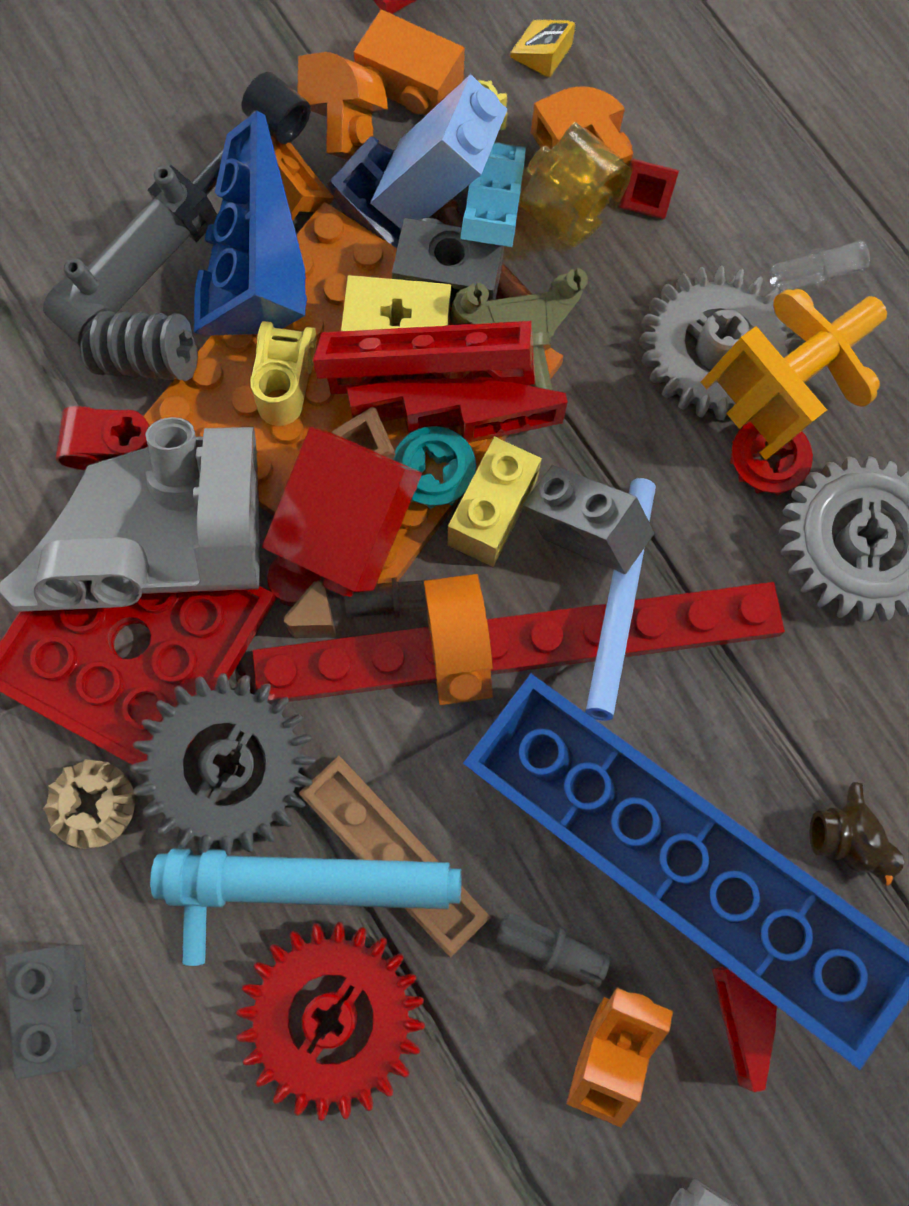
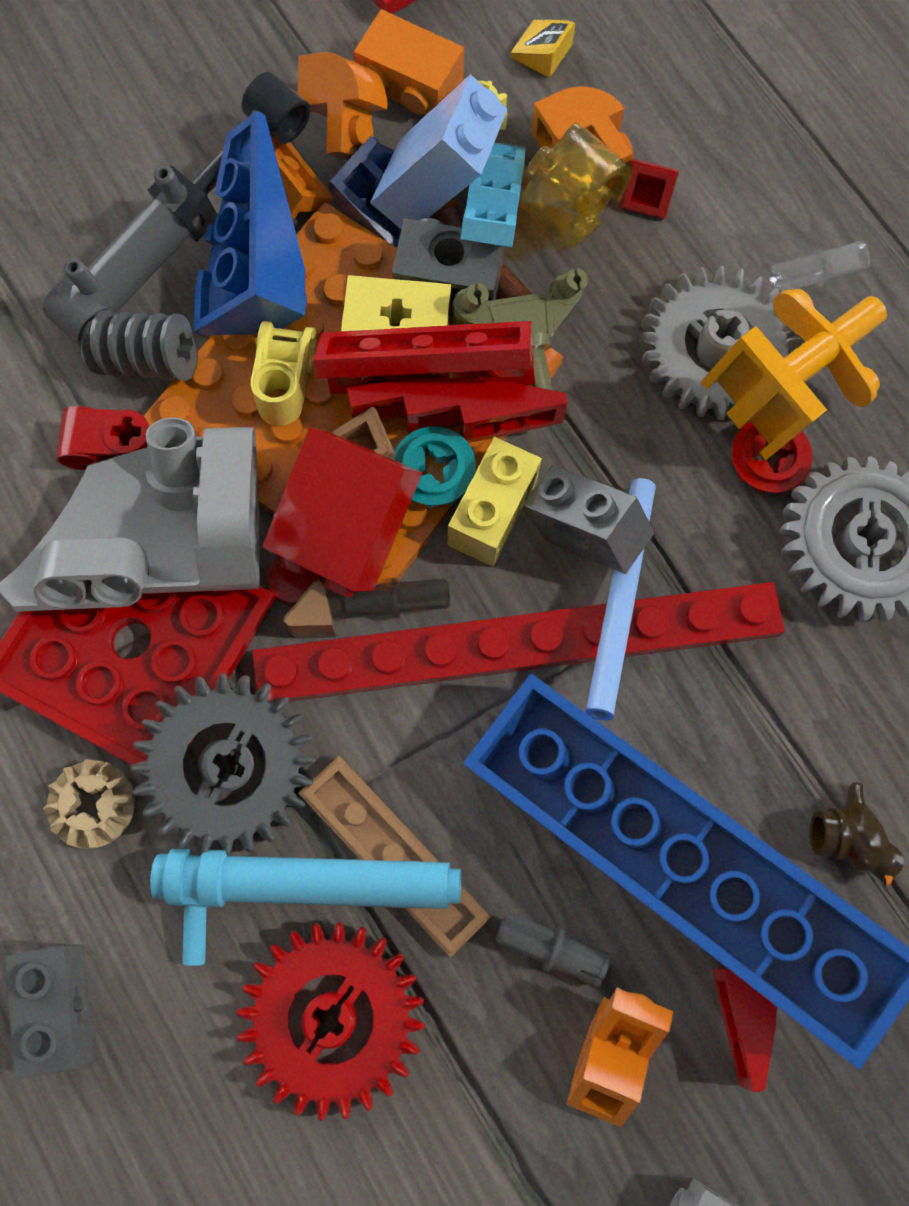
orange brick [424,574,493,705] -> none

